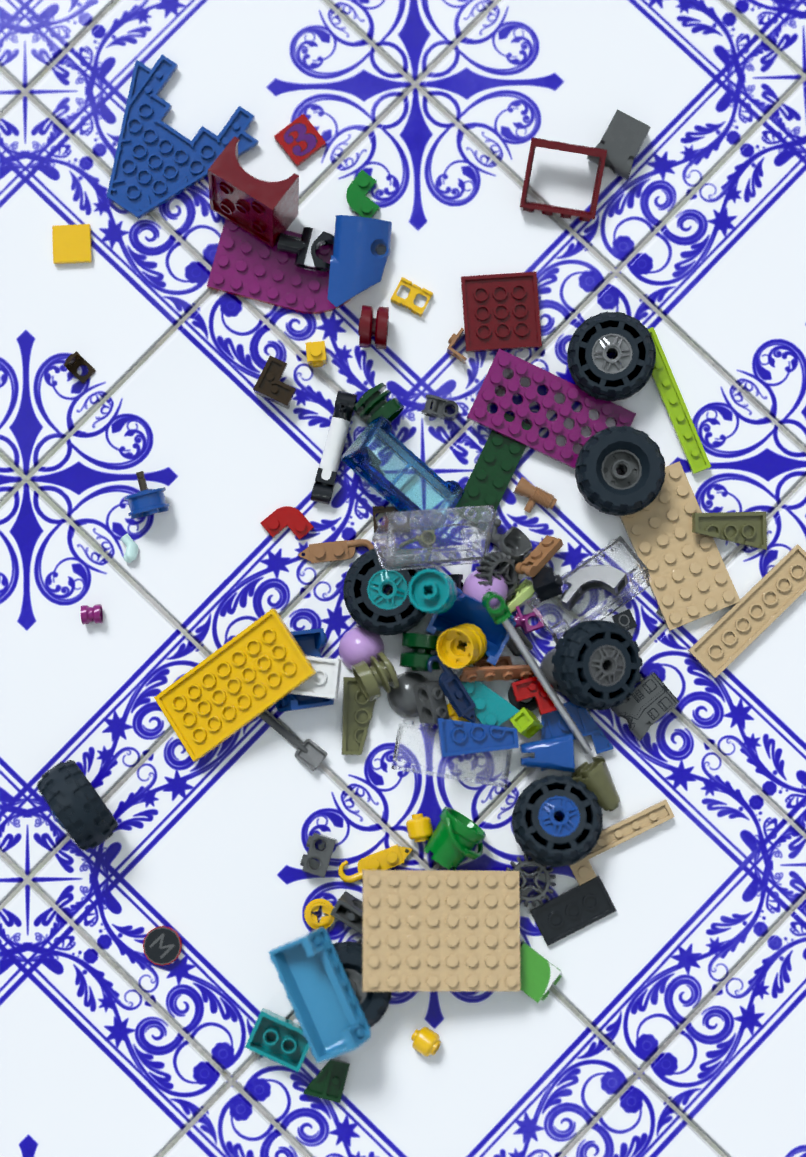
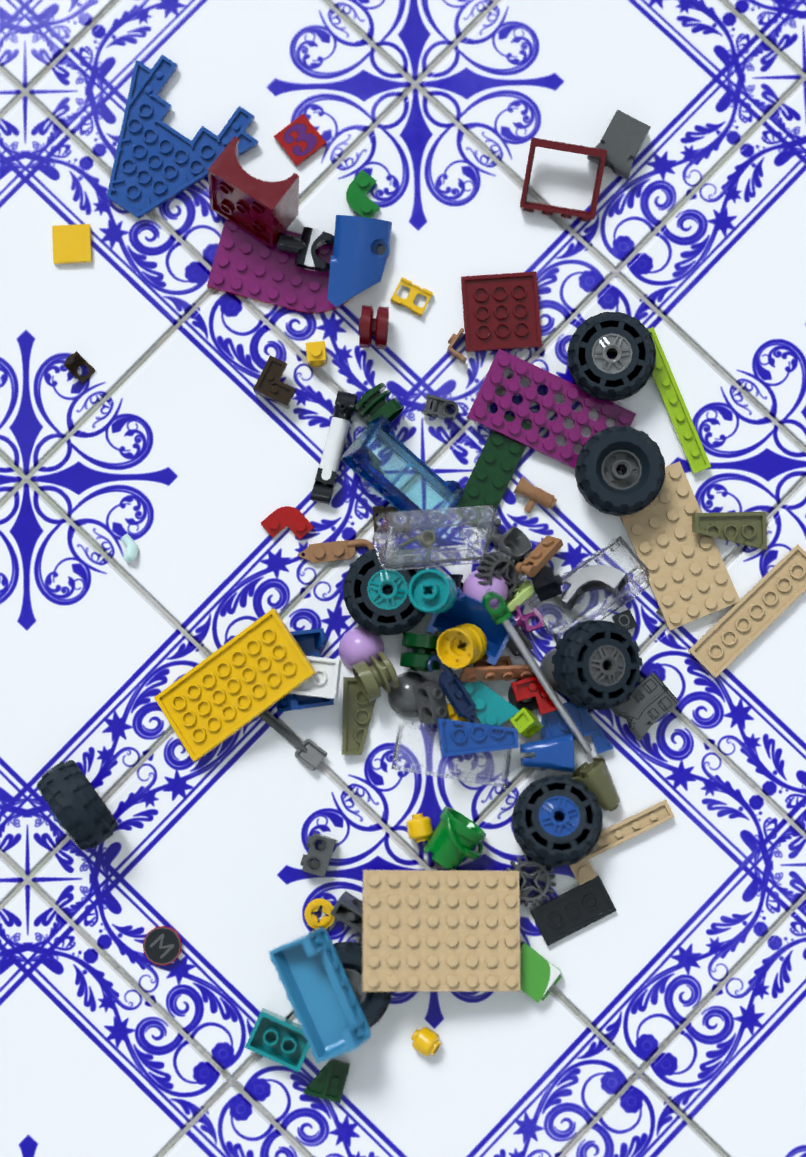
magenta wheel [80,604,103,625] -> none
blue wheel [124,471,170,519] -> none
yellow plate [338,844,412,883] -> none

